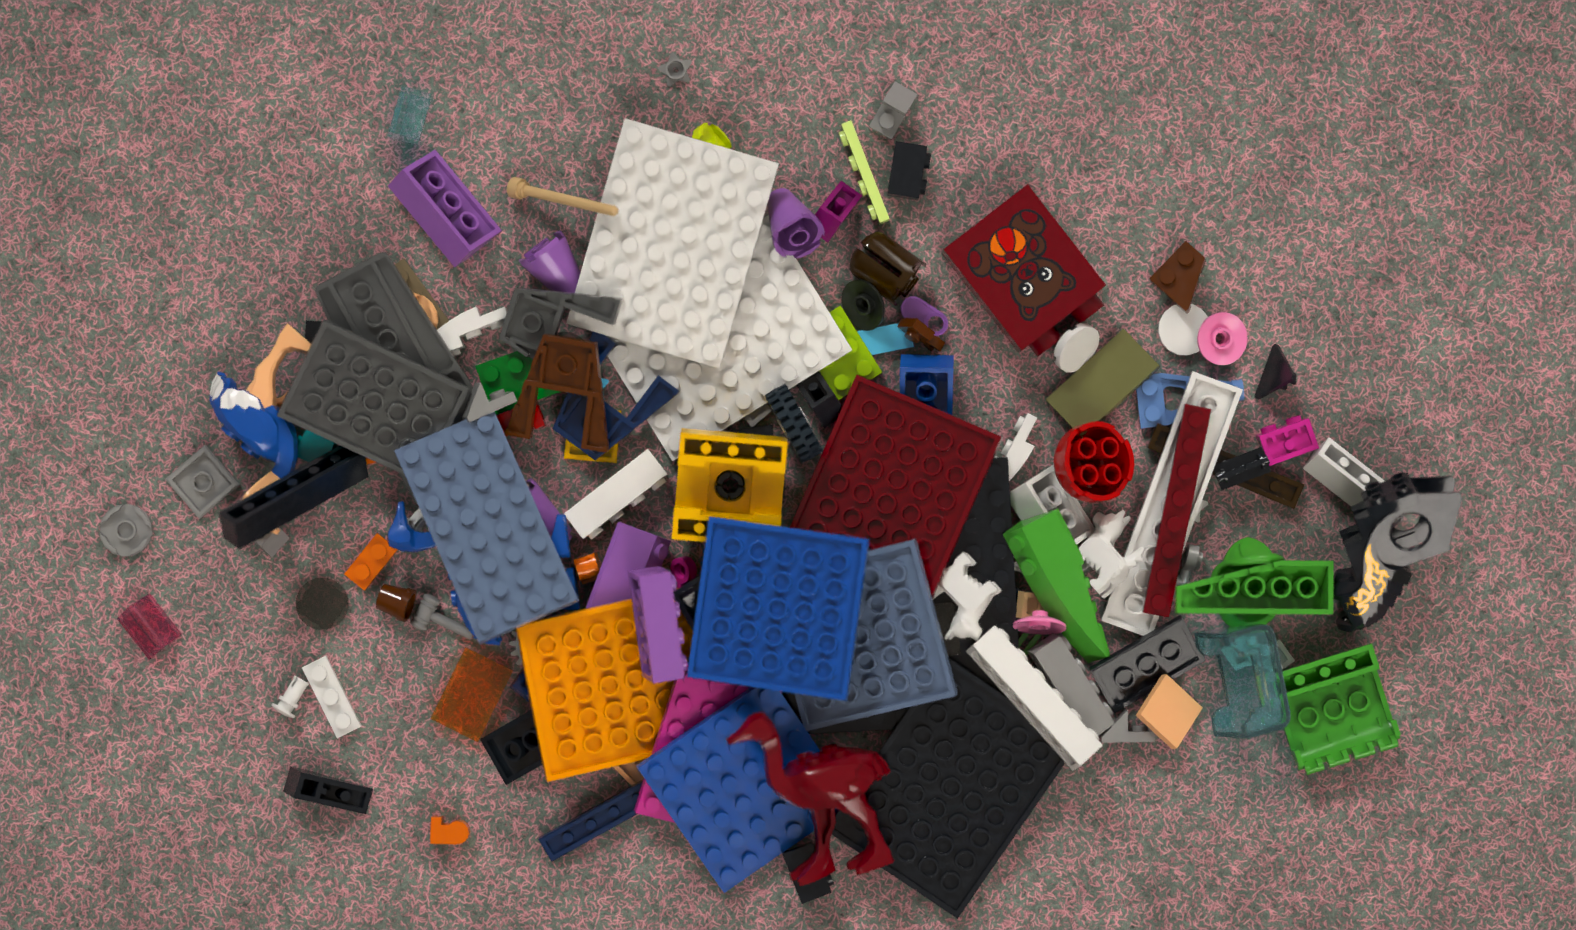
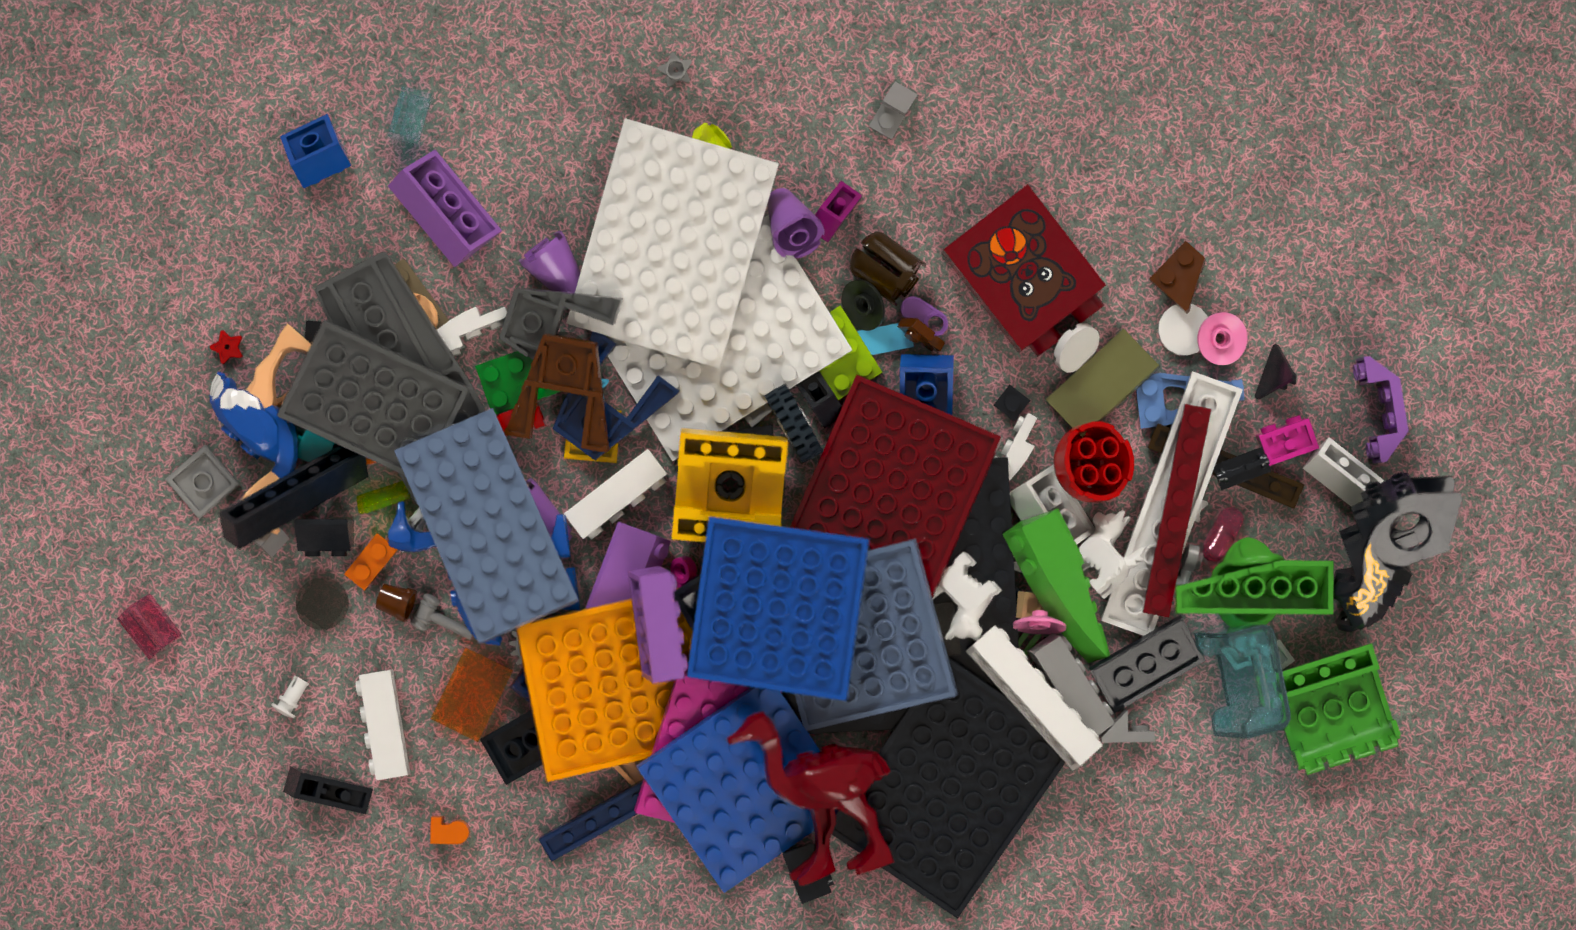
light grey tile [100,504,153,557] -> none
white plate [302,656,362,738] -> none
light grey slope [462,382,517,423] -> none
tan piece [507,177,619,216] -> none
orange leg [574,552,601,585] -> none
yellowish green plate [838,120,890,225] -> none
black brick [887,141,931,201] -> none
light nougat tile [1136,674,1203,749] -> none
none -> red plate [210,330,243,364]
none -> blue slope [280,114,351,188]
none -> black slope [294,519,354,556]
none -> clear neon green slope [356,481,411,515]
none -> white brick [356,669,410,780]
none -> black plate [993,384,1031,421]
none -> clear pink arm [1202,507,1244,562]
none -> medium lavender slope [1353,356,1409,463]

